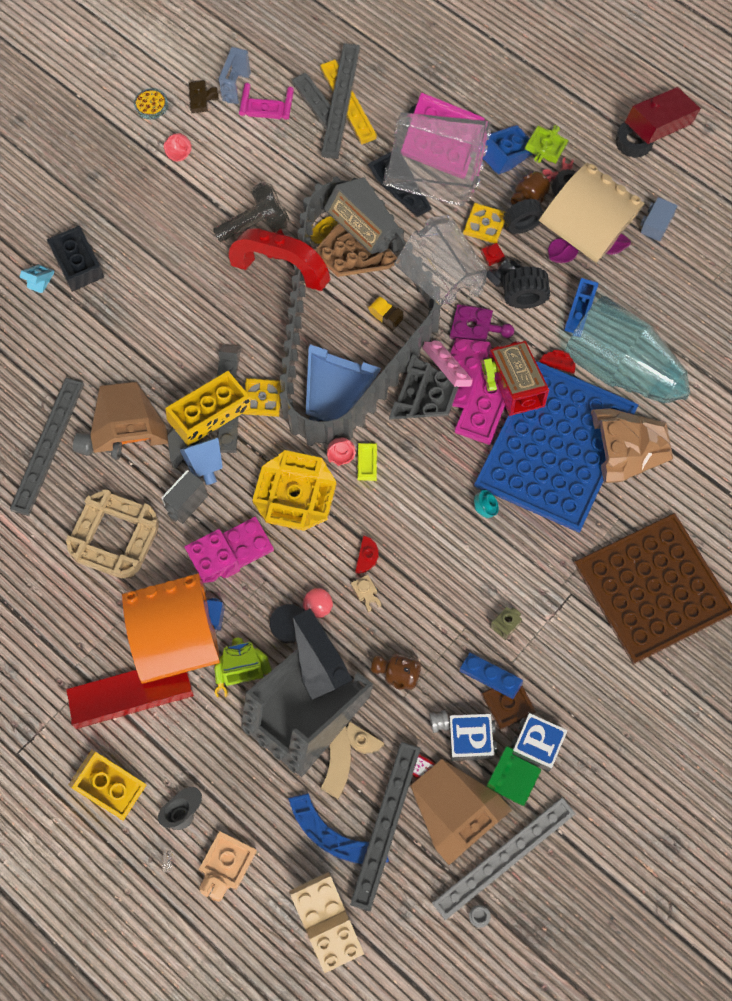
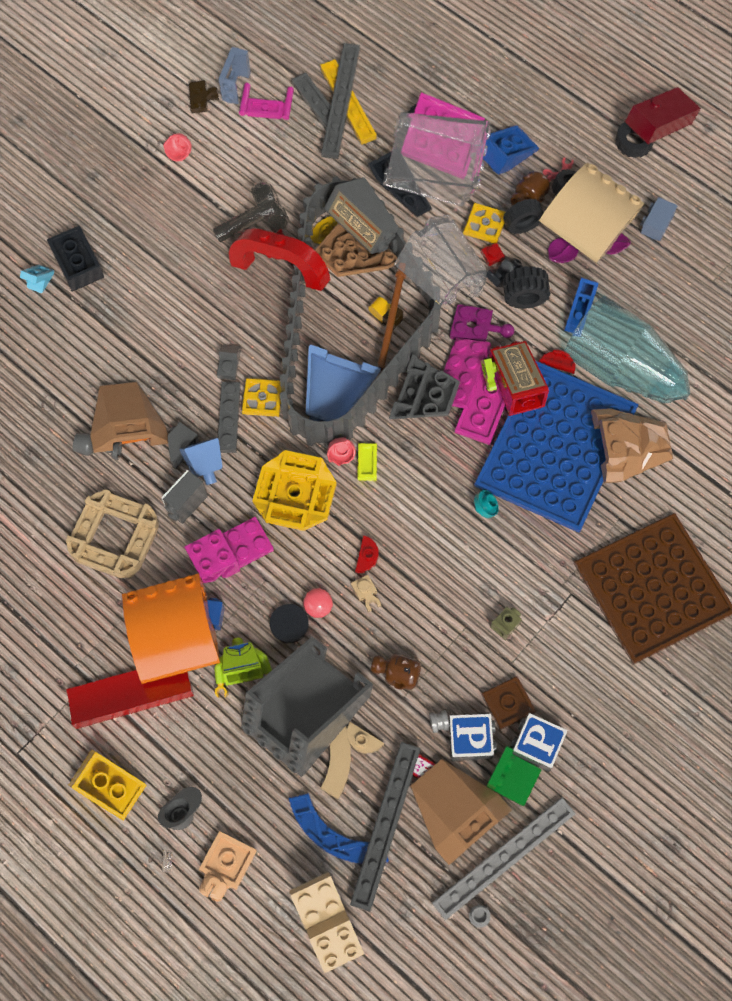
dark grey tile [10,378,84,516] -> none
tile [134,88,168,120] -> none
yellow brick [165,371,250,446] -> none
black wedge [292,608,352,700] -> none
bright pink plate [423,341,473,387] -> none
blue plate [460,653,523,699] -> none
lime plate [525,125,569,164] -> none
none -> dark orange bar [377,263,407,371]

